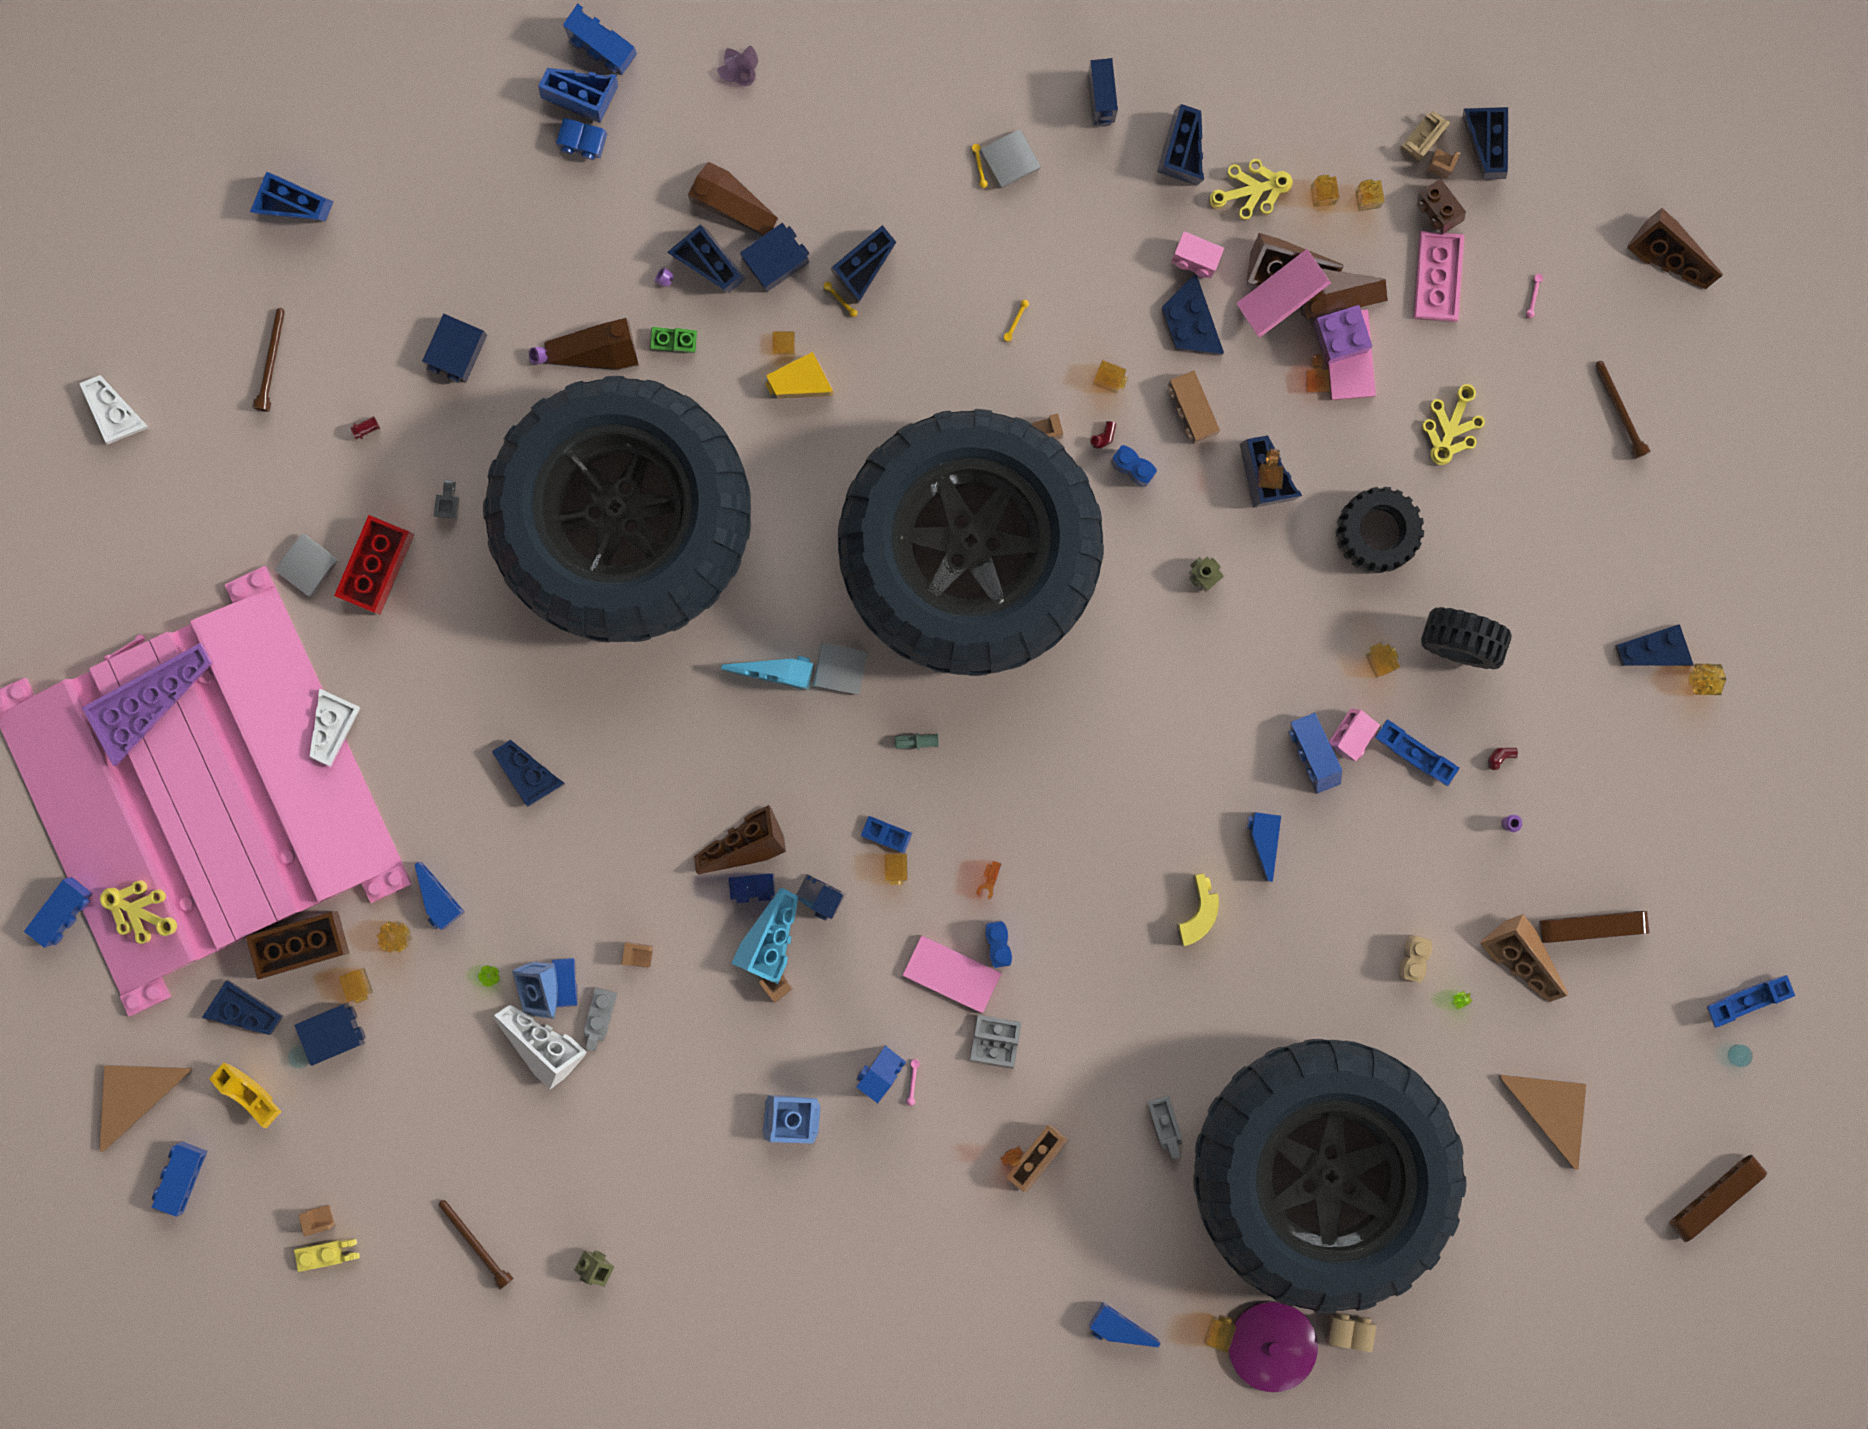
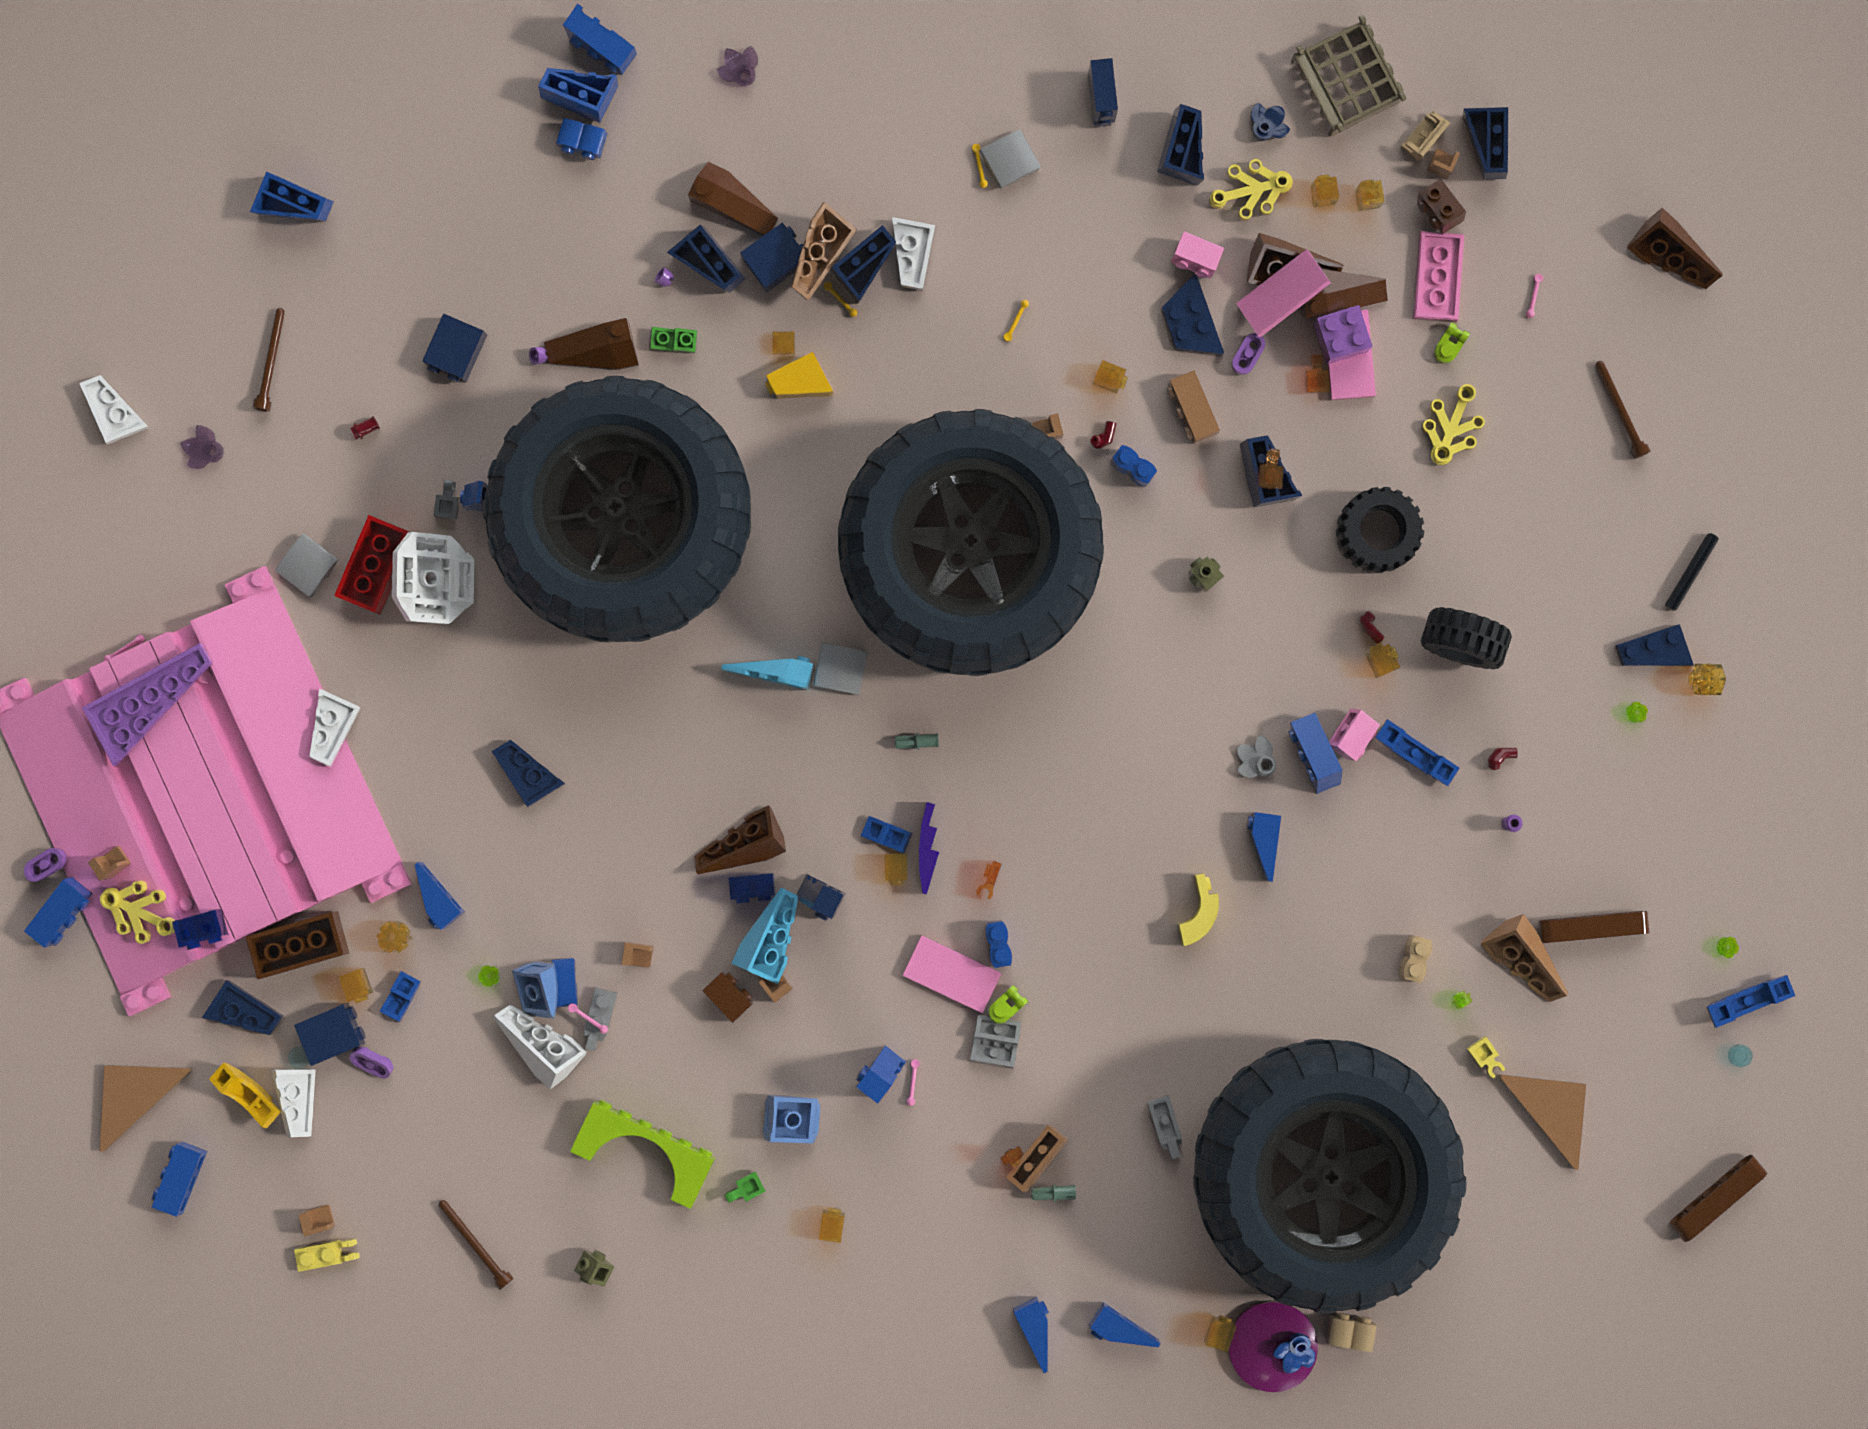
none -> medium lavender plate [24,848,67,882]
none -> medium nougat panel [88,846,131,881]
none -> clear blue brick [172,909,229,950]
none -> clear purple plate [181,425,224,469]
none -> white wing [271,1069,316,1137]
none -> medium lavender plate [349,1046,394,1079]
none -> blue slope [380,971,421,1023]
none -> white piece [391,532,474,624]
none -> blue slope [460,481,488,511]
none -> bright pink hinge [568,1004,608,1034]
none -> lime arch [570,1100,716,1209]
none -> reddish brown brick [702,971,753,1023]
none -> bright green plate [725,1171,766,1203]
none -> medium nougat wedge [791,202,857,301]
none -> clear yellow brick [819,1207,845,1243]
none -> white wing [892,217,935,291]
none -> dark purple slope [919,802,939,895]
none -> lime plate [989,985,1029,1024]
none -> blue slope [1013,1297,1049,1373]
none -> sand green axle [1031,1184,1076,1202]
none -> medium lavender plate [1232,333,1265,375]
none -> light grey plate [1237,735,1276,778]
none -> dark blue plate [1250,103,1290,141]
none -> blue plate [1273,1333,1315,1374]
none -> dark tan window [1291,15,1406,137]
none -> dark red arm [1360,611,1384,644]
none -> lime plate [1434,322,1470,364]
none -> light yellow plate [1467,1036,1505,1078]
none -> clear neon green plate [1626,701,1648,723]
none -> black axle [1665,533,1719,611]
none -> clear neon green plate [1717,936,1739,958]

